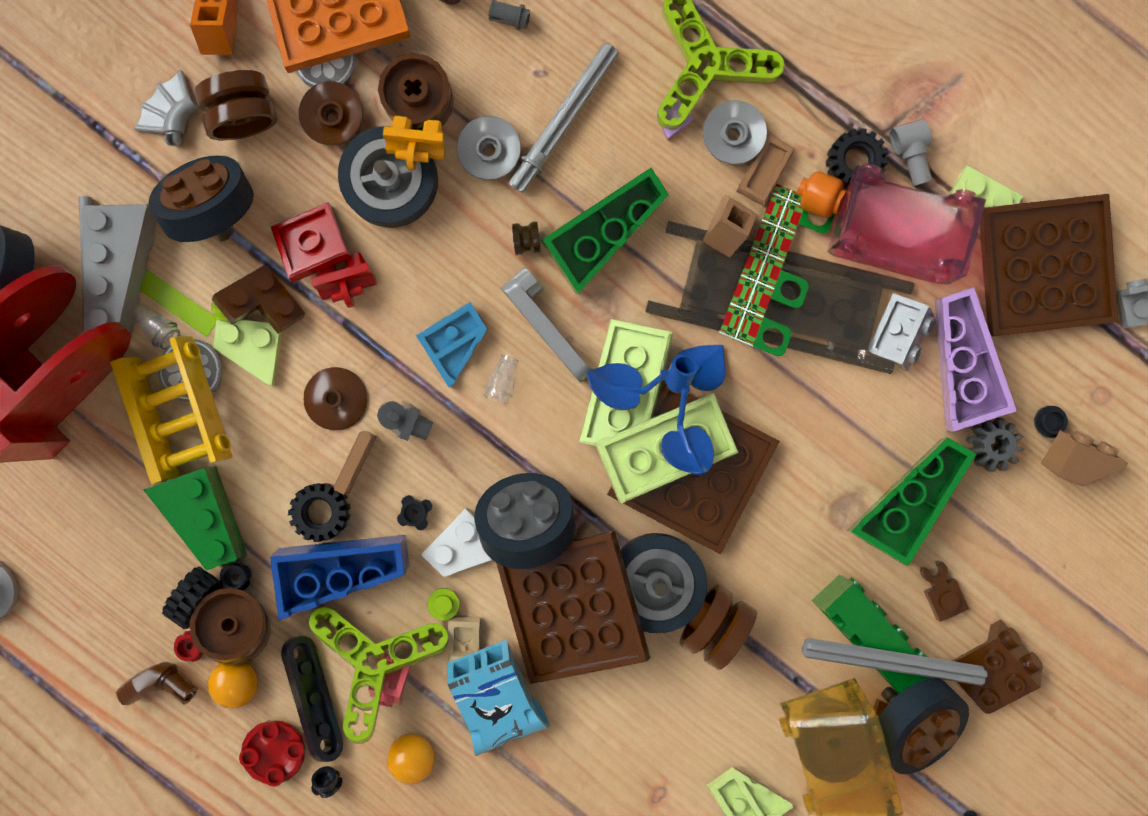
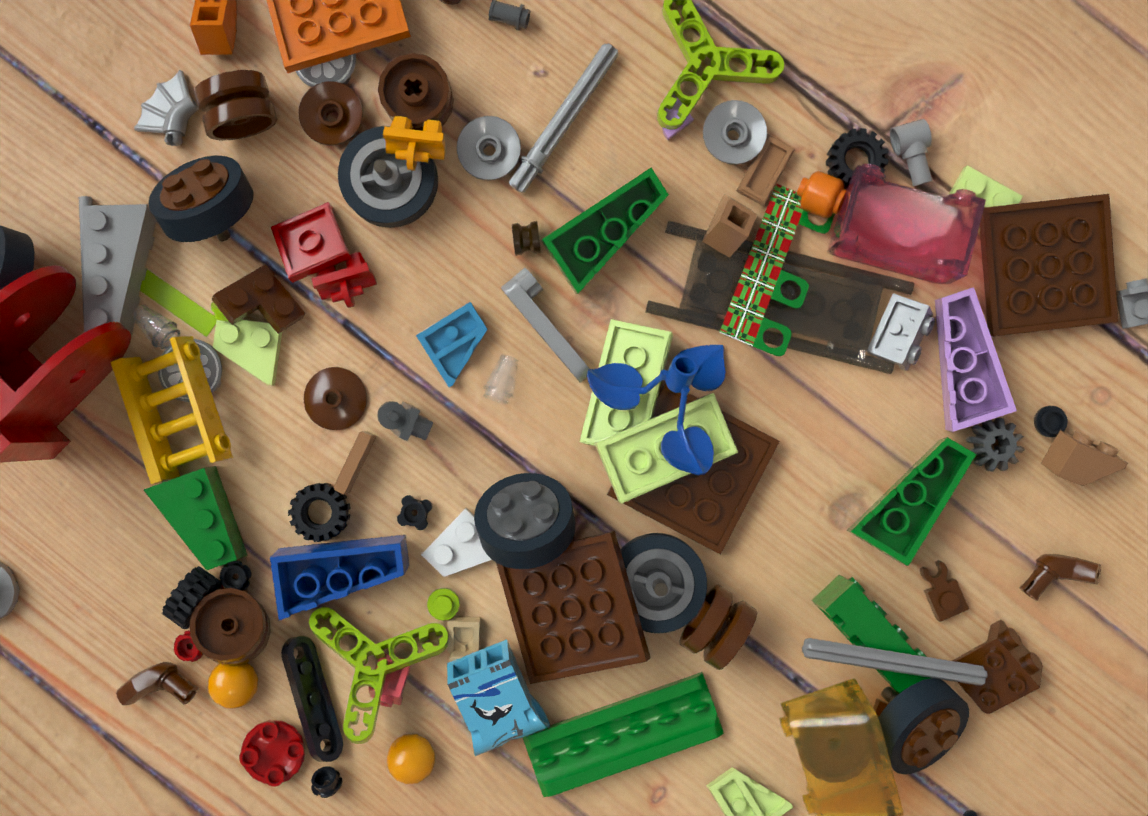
none -> green plate [522,672,724,797]
none -> reddish brown arm [1019,554,1101,601]

